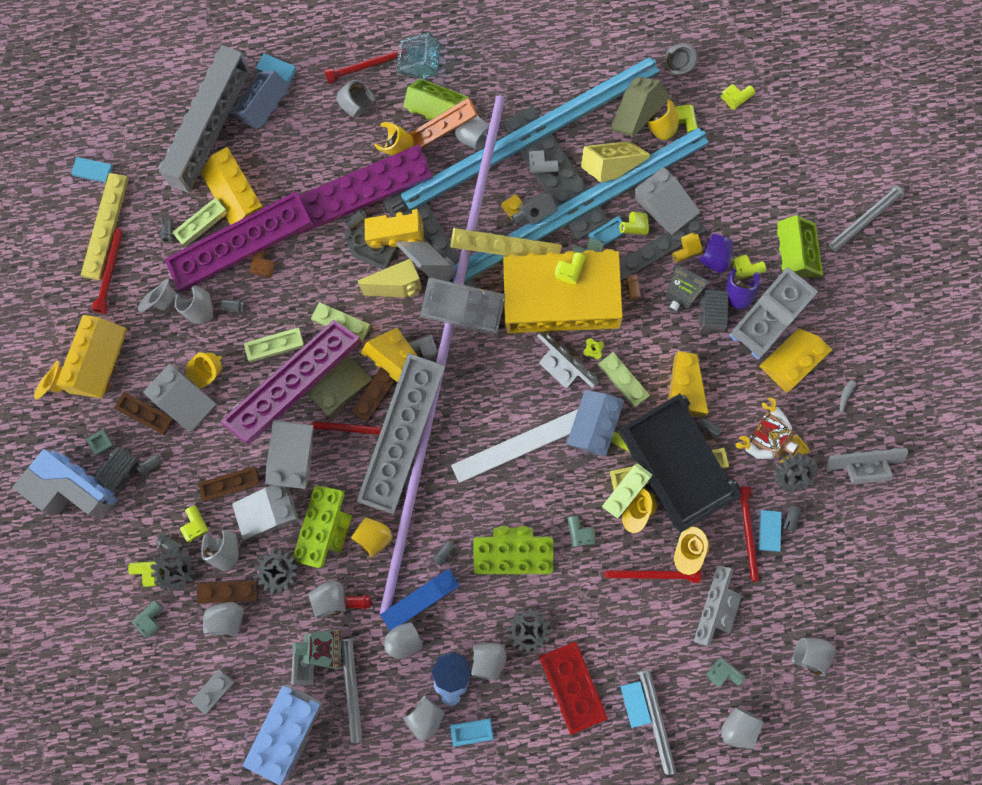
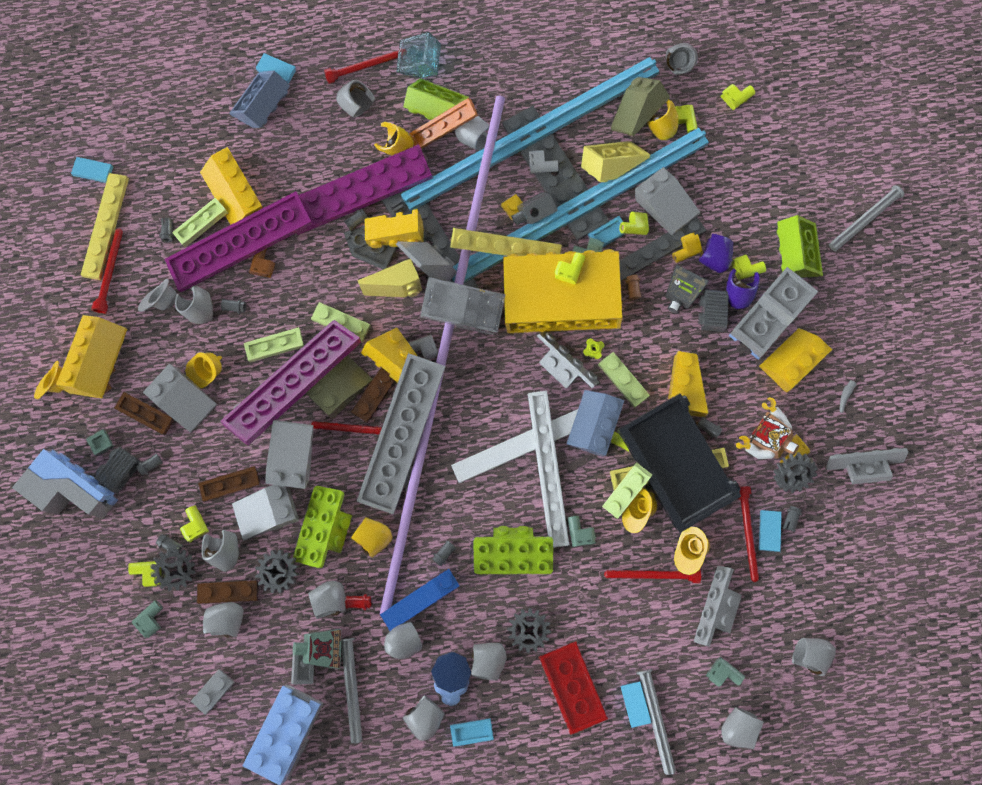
light grey brick [159,45,250,193] -> none
none -> white tile [528,391,569,548]

